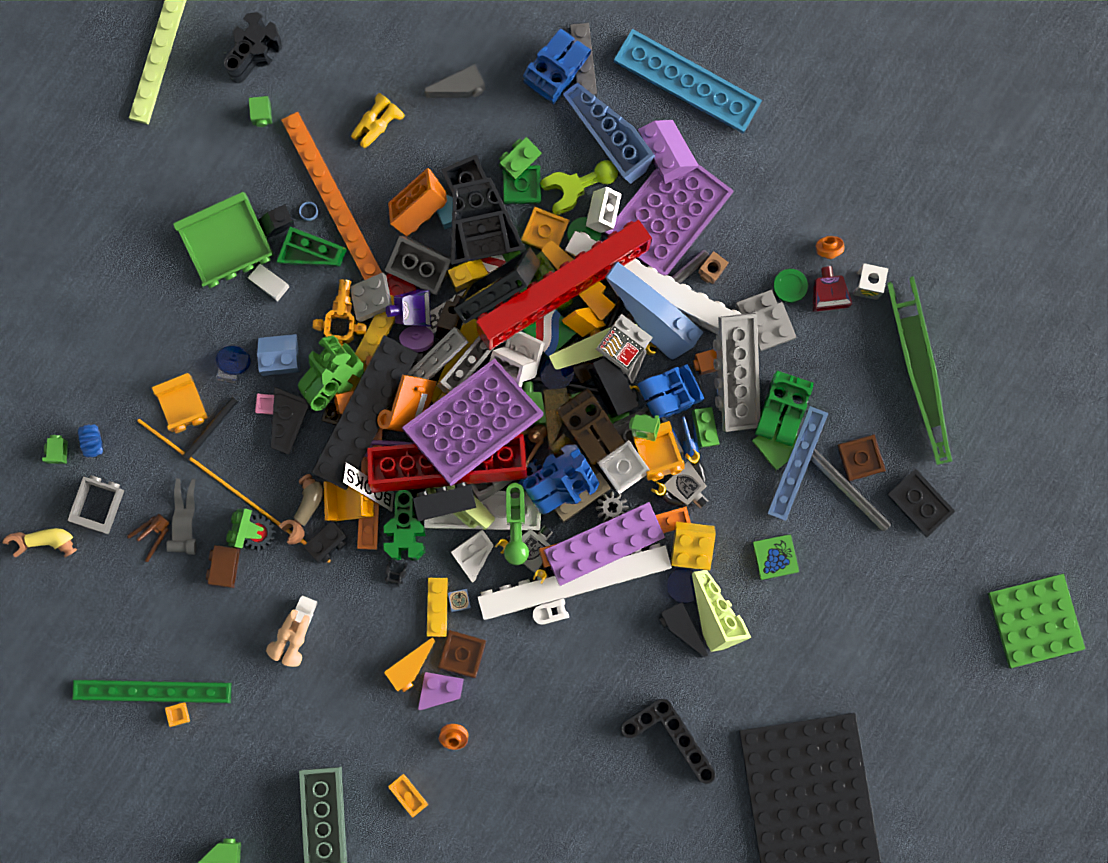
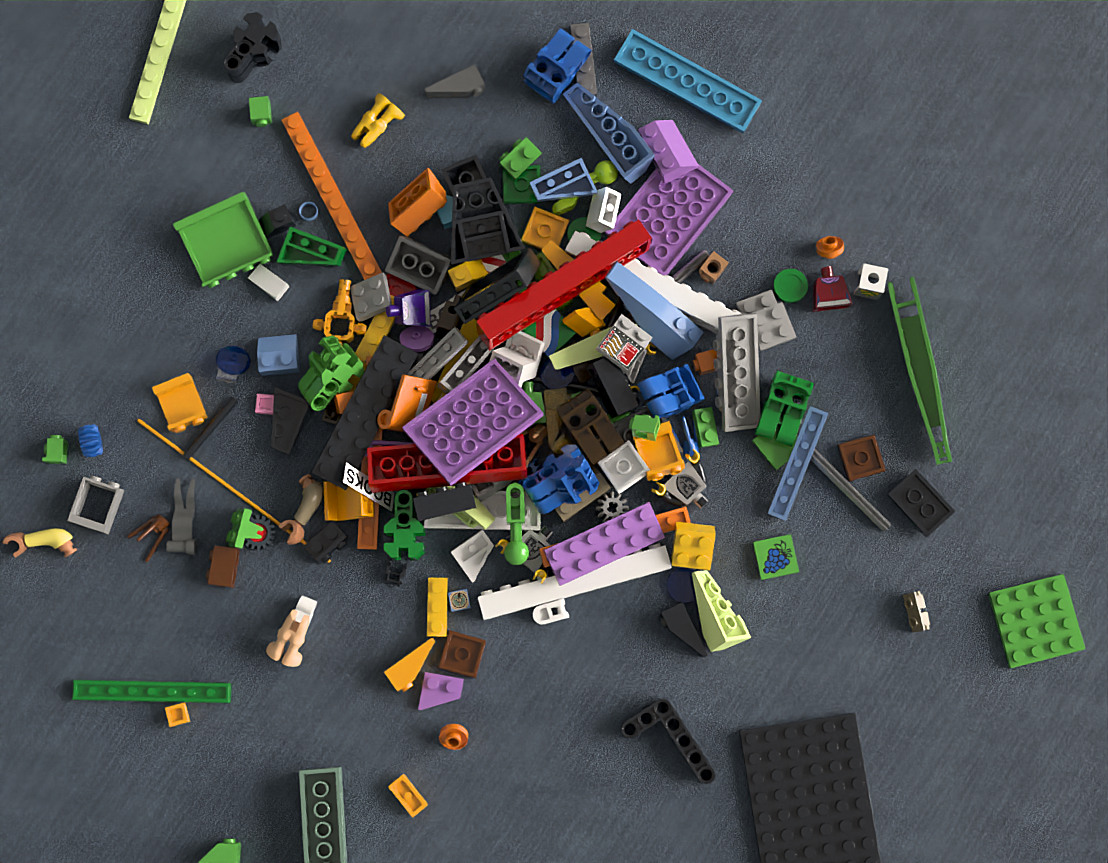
none -> medium blue wedge [529,158,598,202]
none -> dark tan hinge [903,591,931,632]

